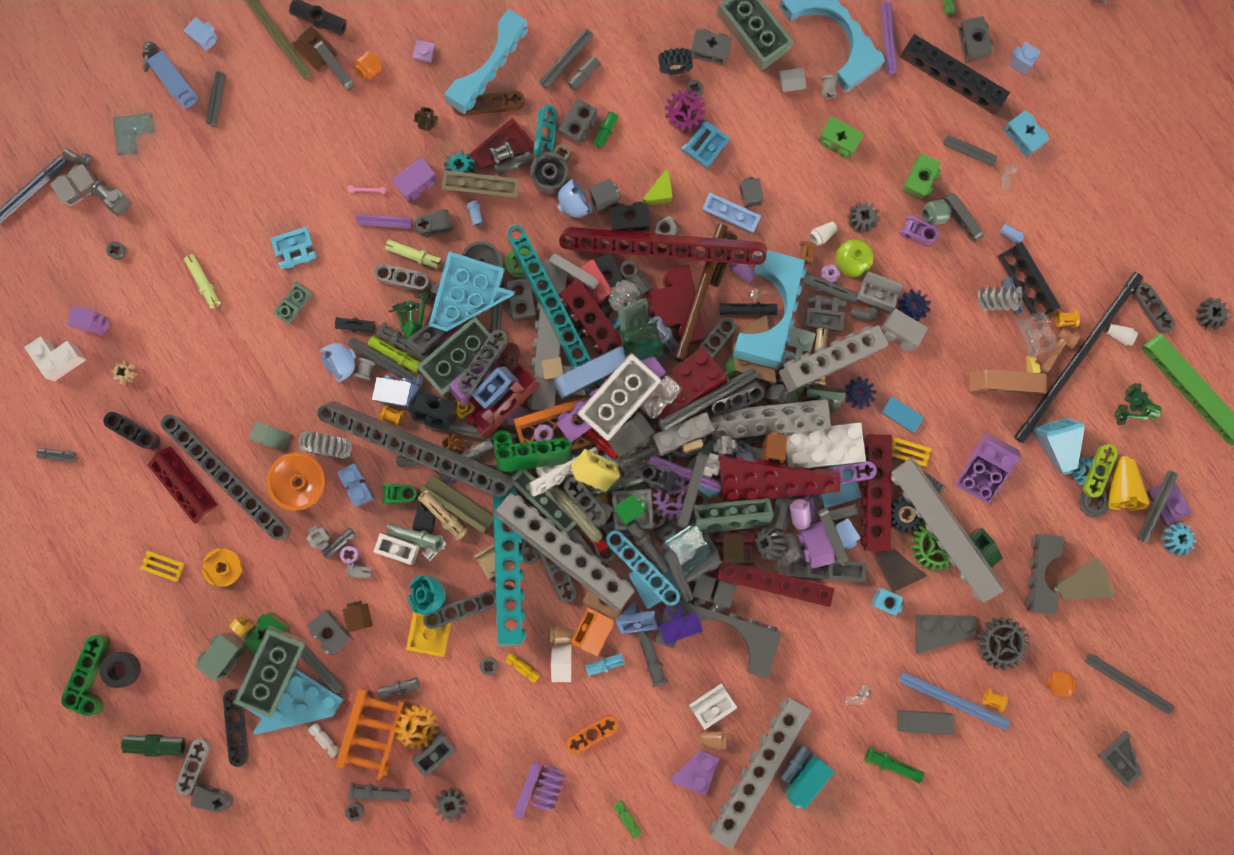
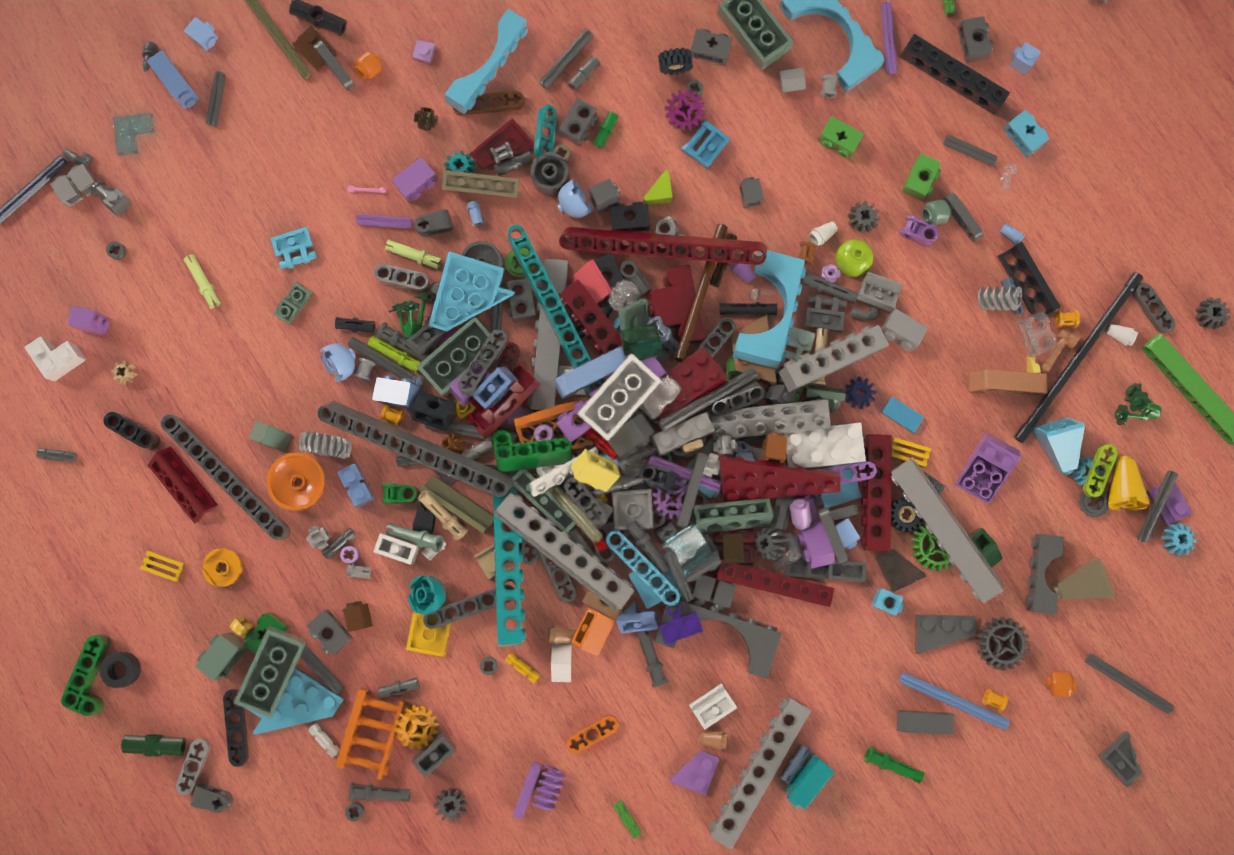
tan tile [542,358,563,380] -> none
light grey beam [549,253,599,290] -> none
medium azure axle [585,654,624,676] -> none
green brick [614,494,646,526] -> none
light blue plate [702,193,761,234] -> none
clear arm [844,684,871,706] -> none
clear blue gear [898,289,931,322] -> none

